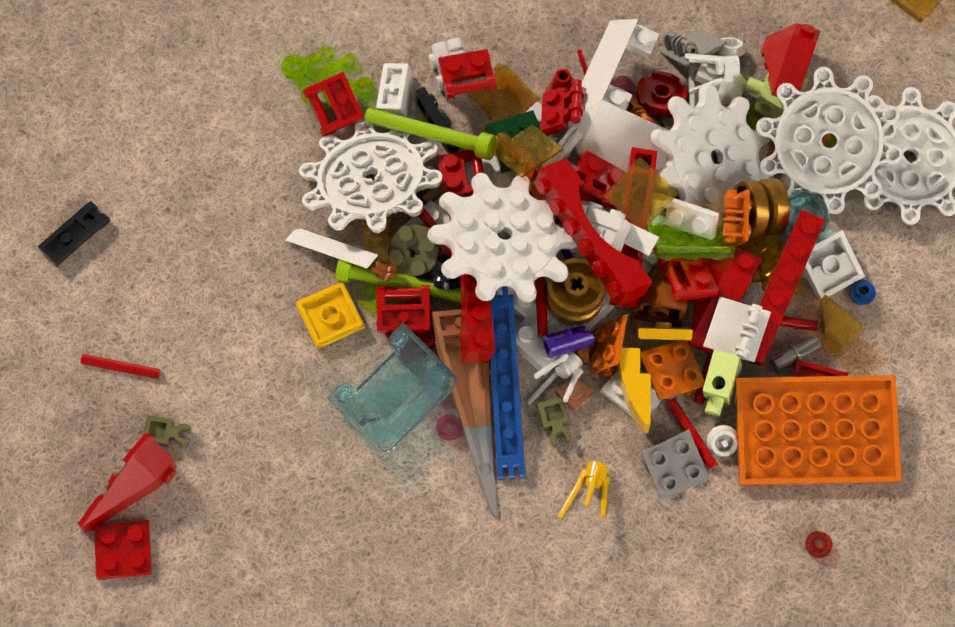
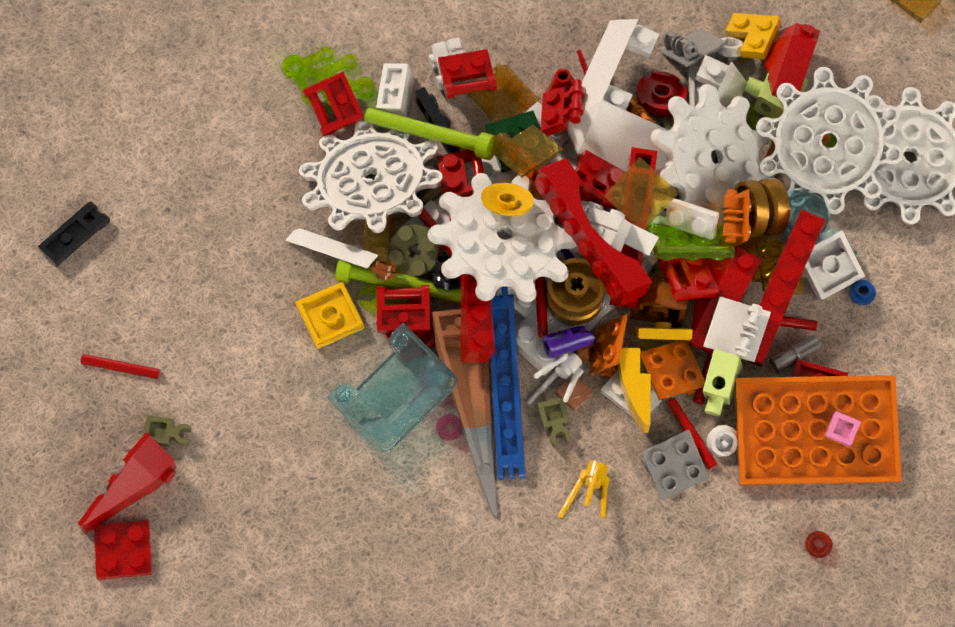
light grey axle [541,126,583,167] -> none
clear pink plate [611,76,636,94] -> none
white plant [685,54,740,94] -> none
clear yellow slope [818,294,866,357] -> none
none -> yellow dish [481,183,534,216]
none -> yellow plate [725,13,782,60]
none -> bright pink plate [824,411,861,447]

